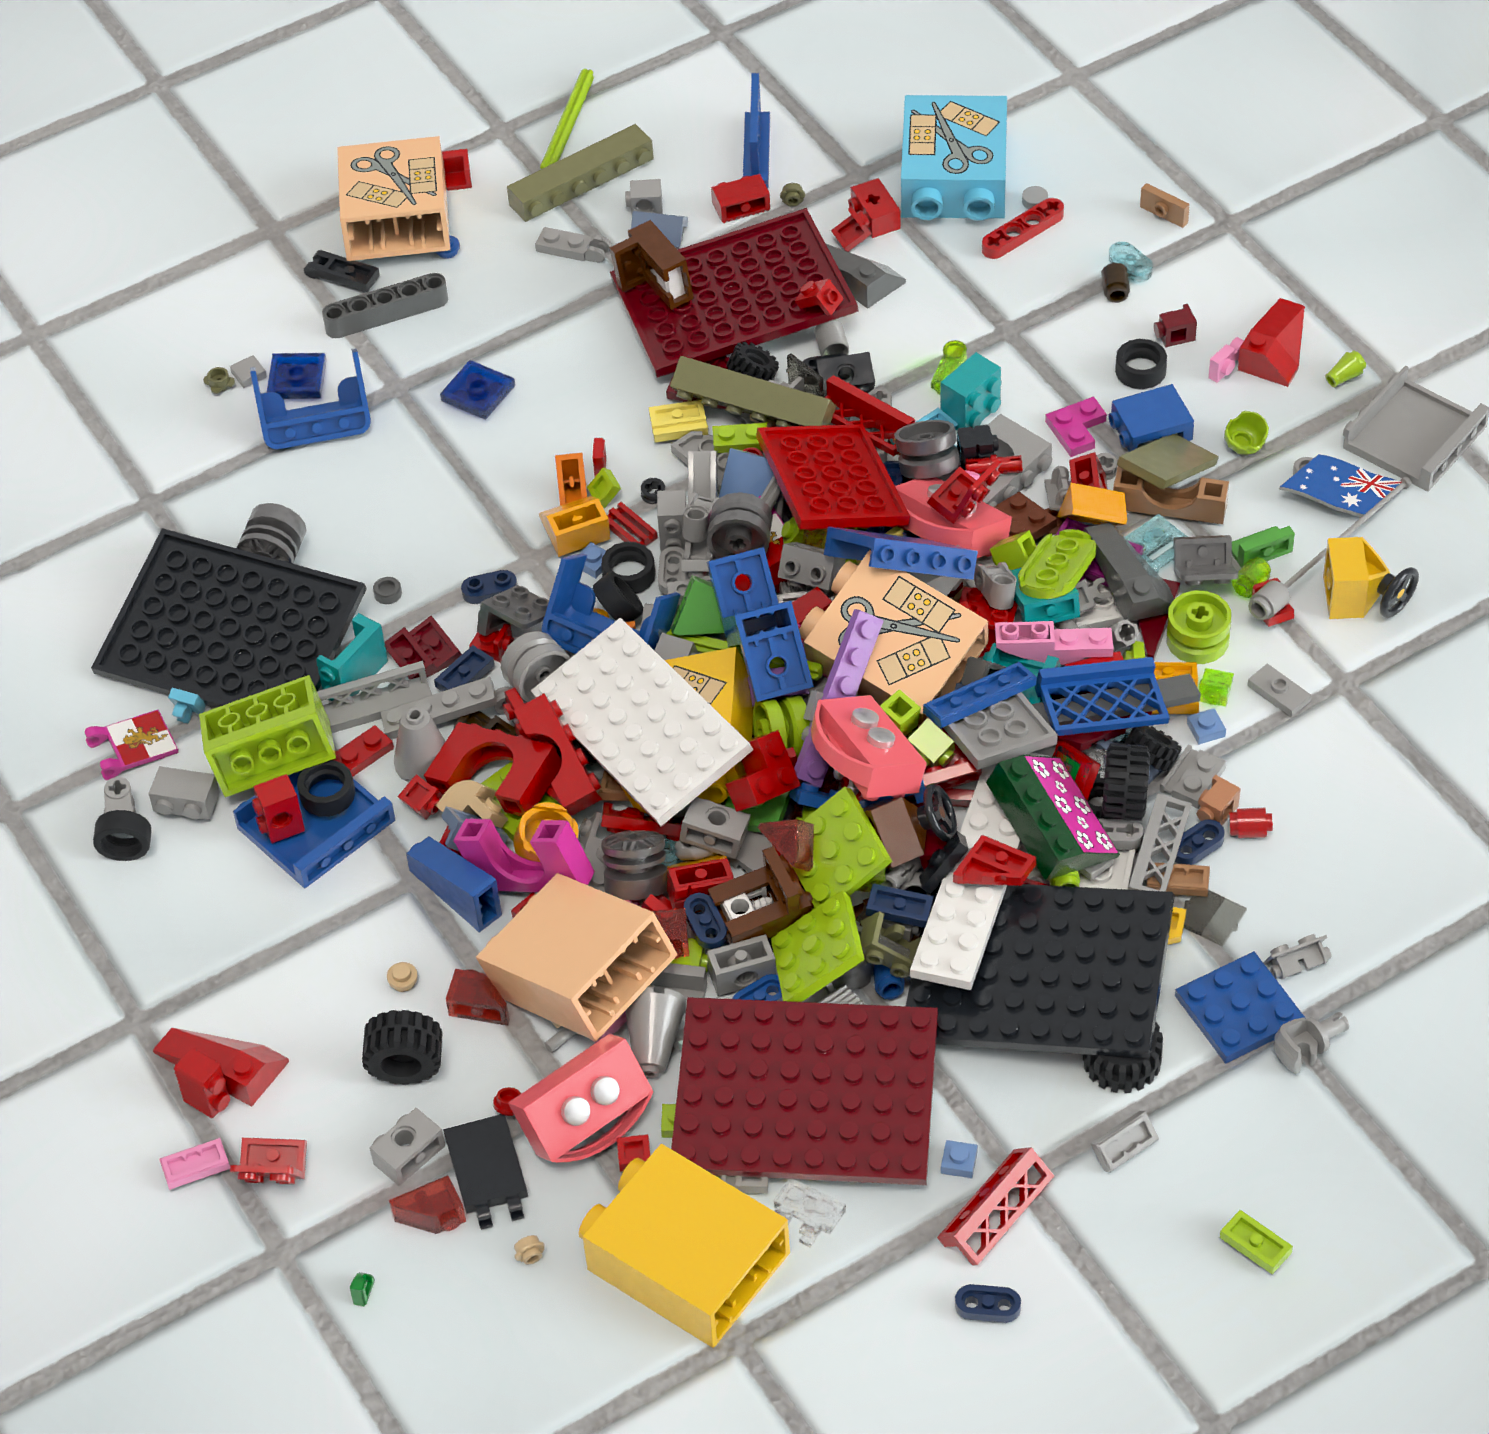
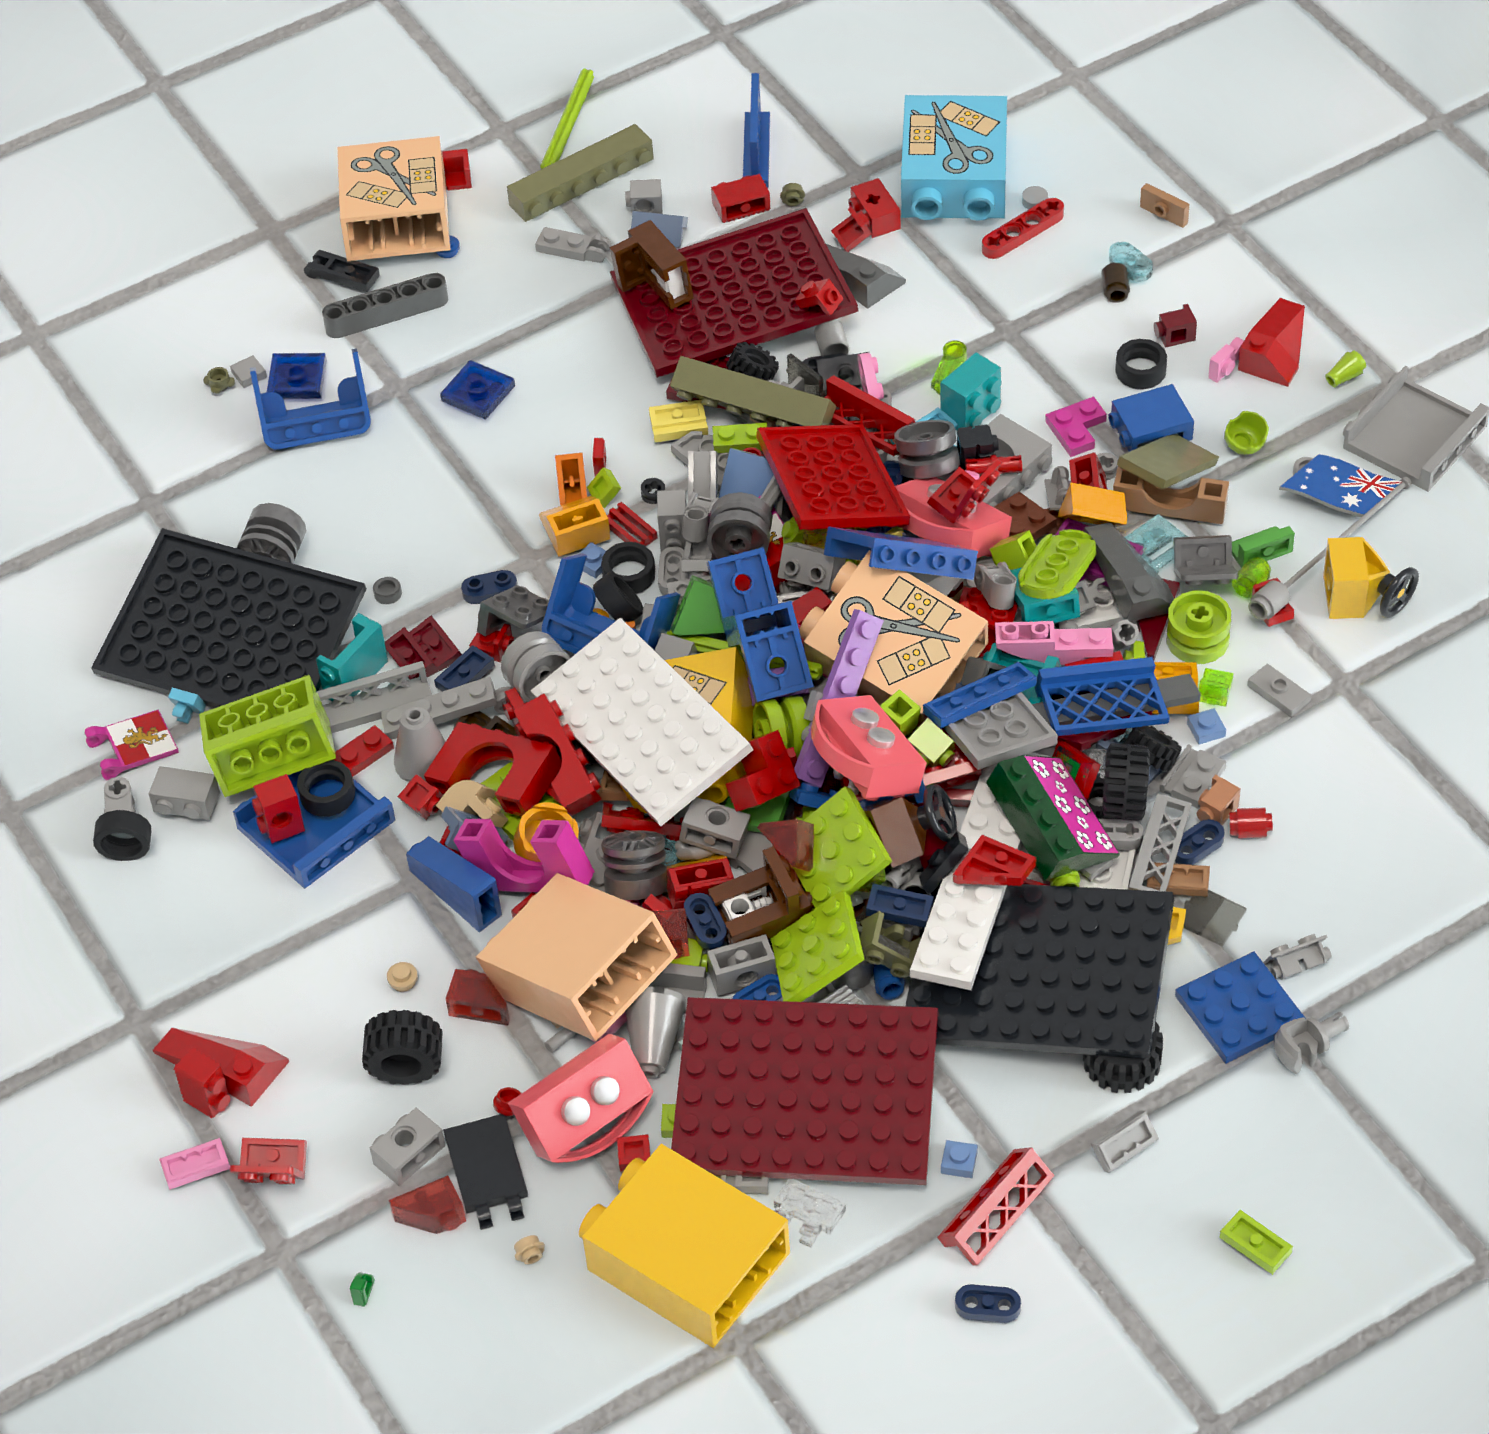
none -> bright pink plate [858,353,884,400]

